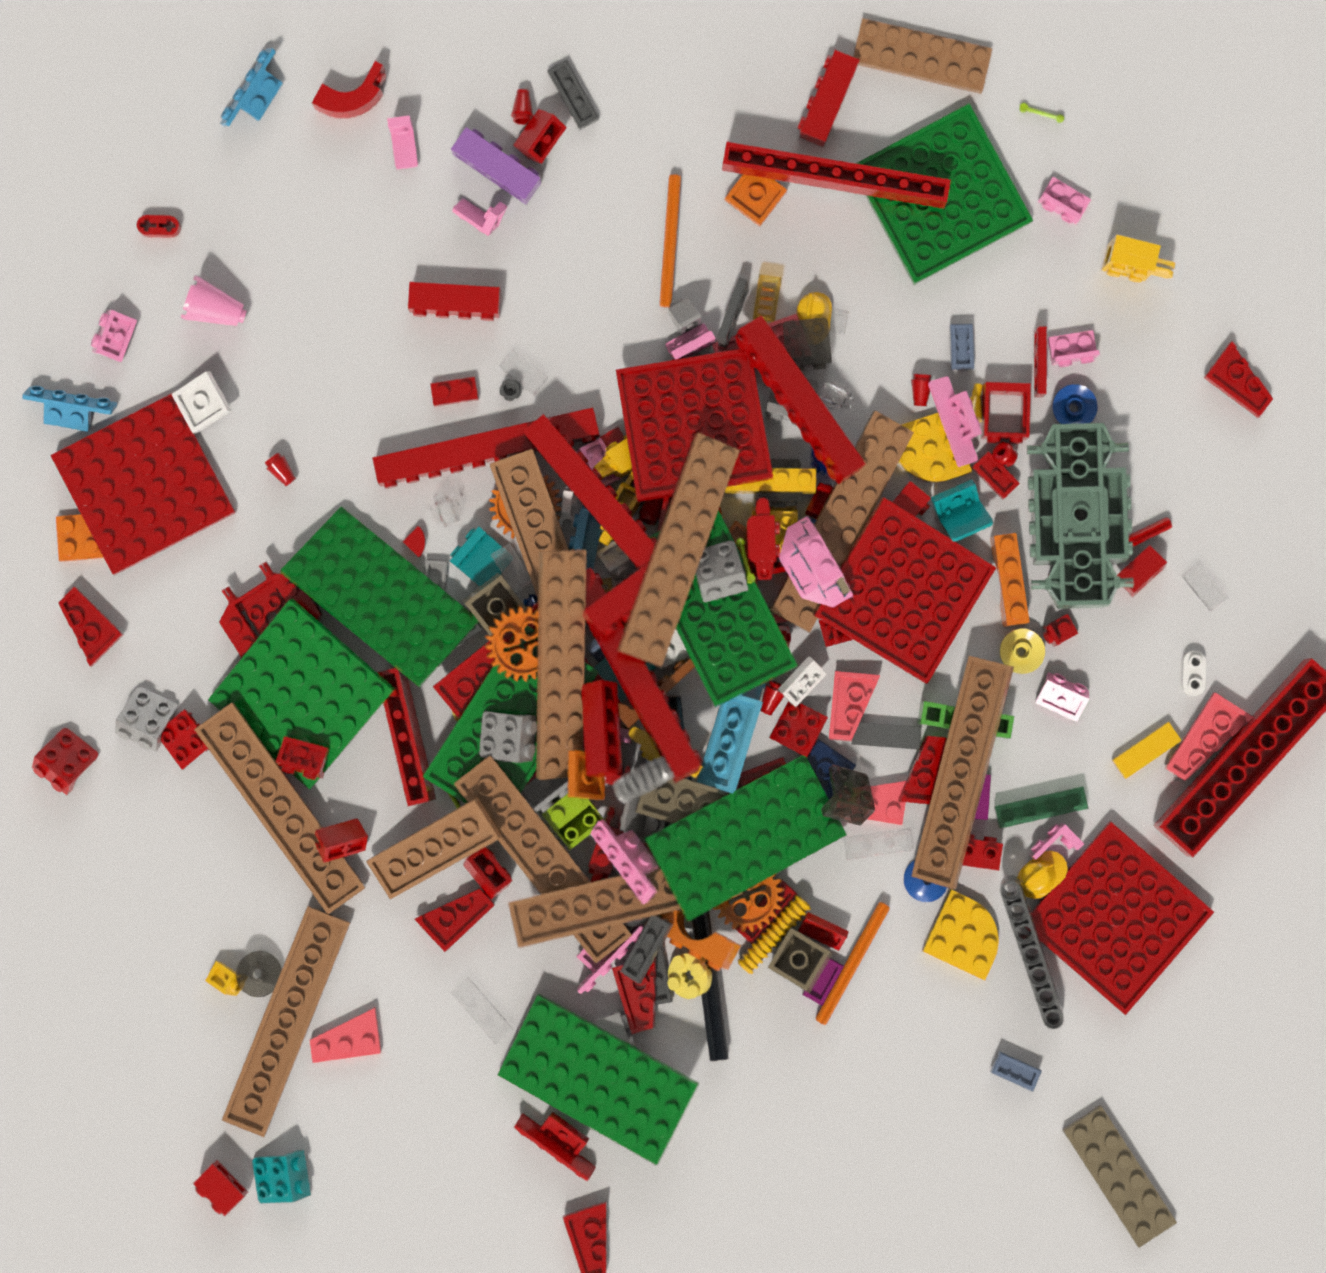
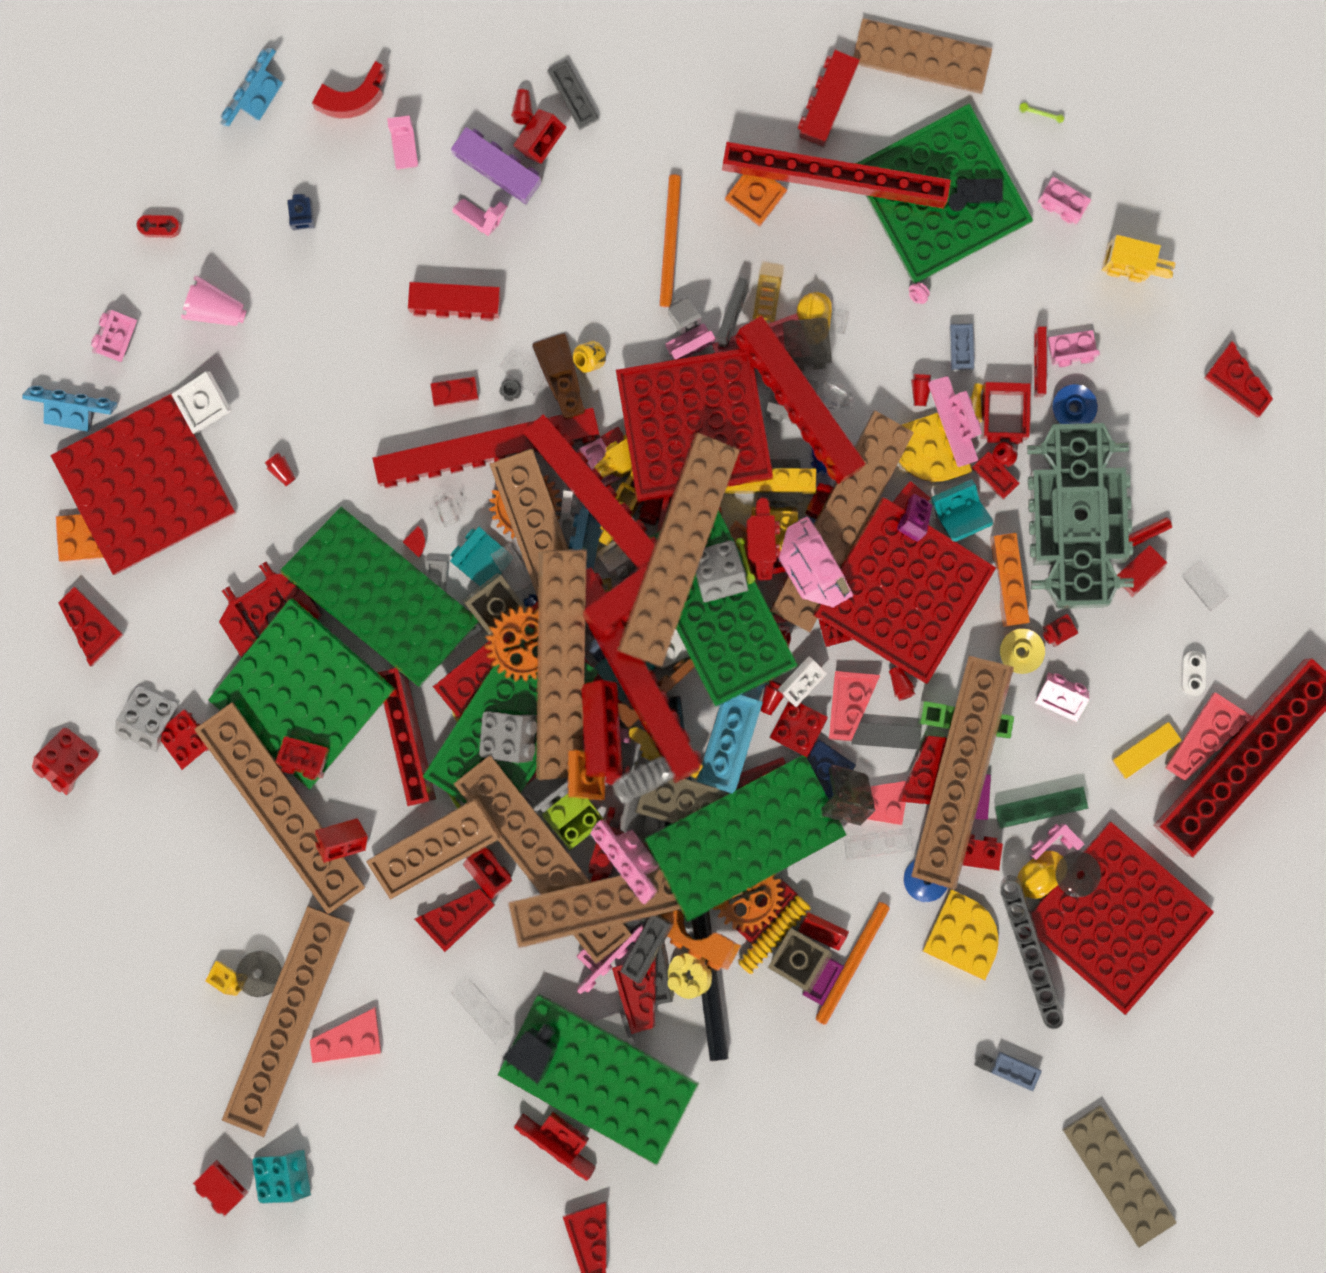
none -> dark blue brick [287,194,315,230]
none -> black torso [502,1023,558,1084]
none -> reddish brown piece [532,333,585,419]
none -> yellow head [573,341,606,373]
none -> red cone [888,667,916,701]
none -> magenta plate [897,494,933,542]
none -> bright pink plate [909,282,930,304]
none -> black hinge [948,179,1003,212]
none -> dark grey plate [974,1053,996,1073]
none -> clear smoke dish [1055,851,1101,897]

